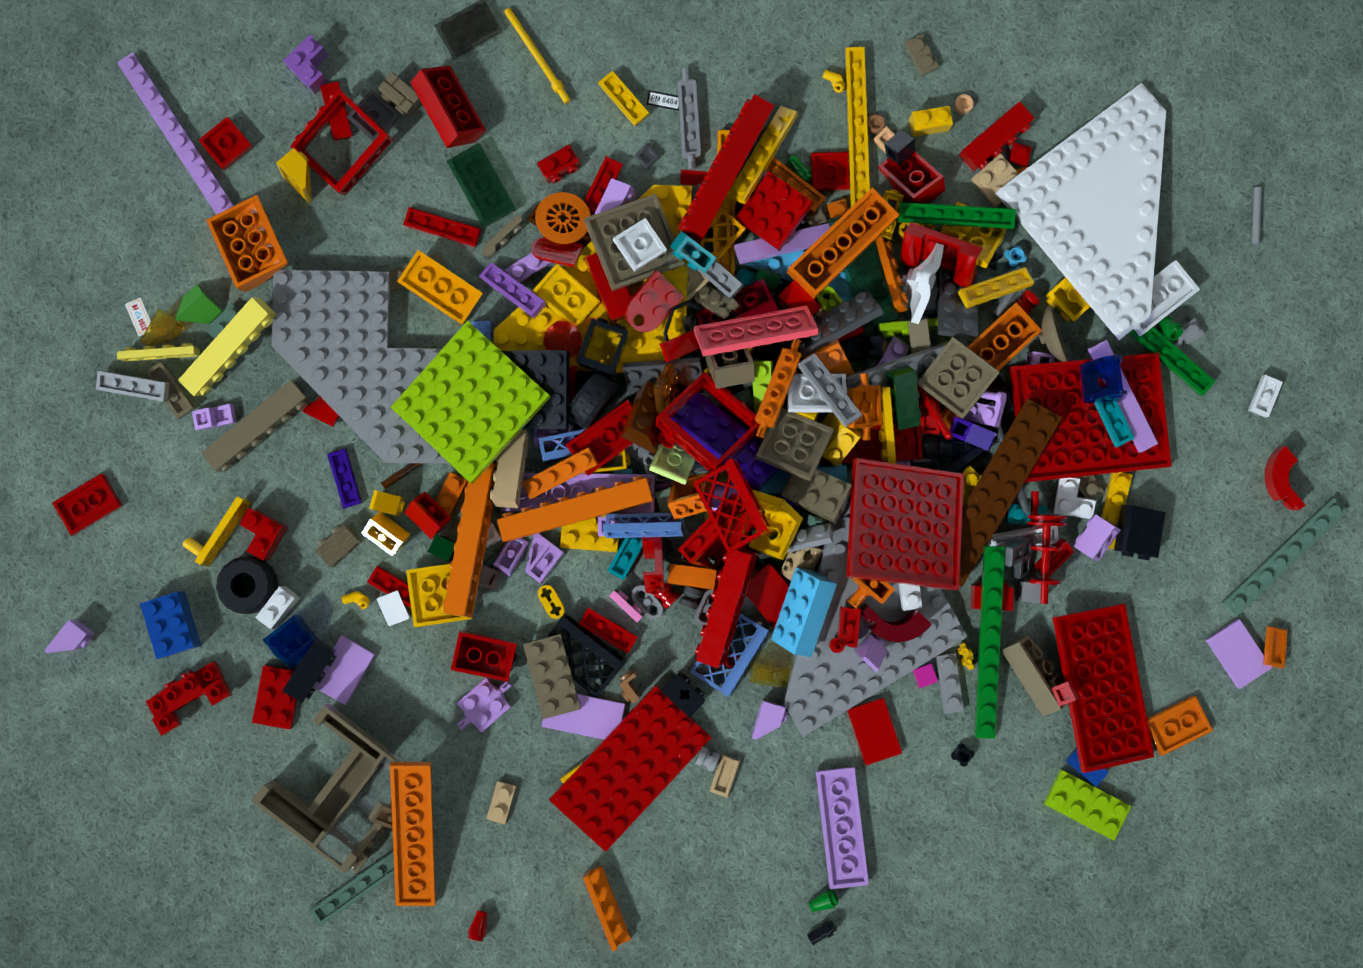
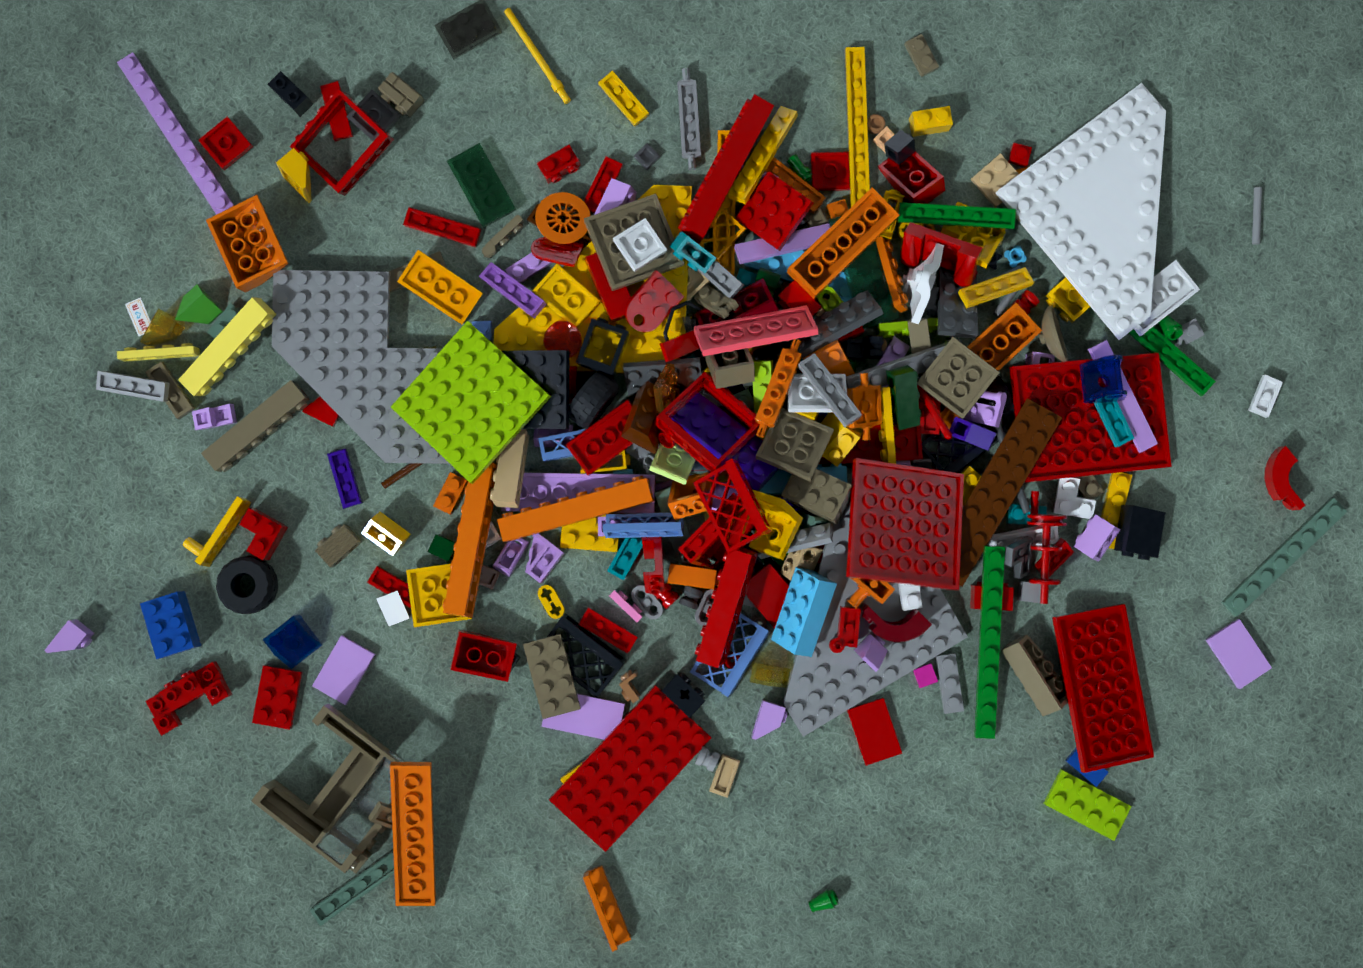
red tile [52,473,123,536] -> none
white brick [255,586,300,629] -> none
black brick [282,638,337,703] -> none
medium lavender brick [283,35,329,94] -> none
yellow arm [341,591,370,609] -> none
yellow slope [369,490,406,516] -> none
red brick [404,491,452,539] -> none
red brick [410,65,486,148] -> none
lavender plate [457,678,512,733] -> none
red cone [467,910,488,942] -> none
tan plate [487,781,516,824] -> none
orange plate [522,447,599,499] -> none
sticker [646,90,679,111] -> none
red sticker [680,170,707,186] -> none
black animal [807,921,837,946] -> none
lavender plate [815,766,869,889] -> none
yellow arm [822,69,845,93] -> none
black plate [951,743,974,767] -> none
light nougat tile [954,94,974,114] -> none
yellow piece [957,642,975,670] -> none
red brick [959,101,1035,172] -> none
red plate [1051,680,1079,706] -> none
orange tile [1147,695,1213,756] -> none
orange tile [1263,626,1288,669] -> none
none -> black brick [268,71,313,117]

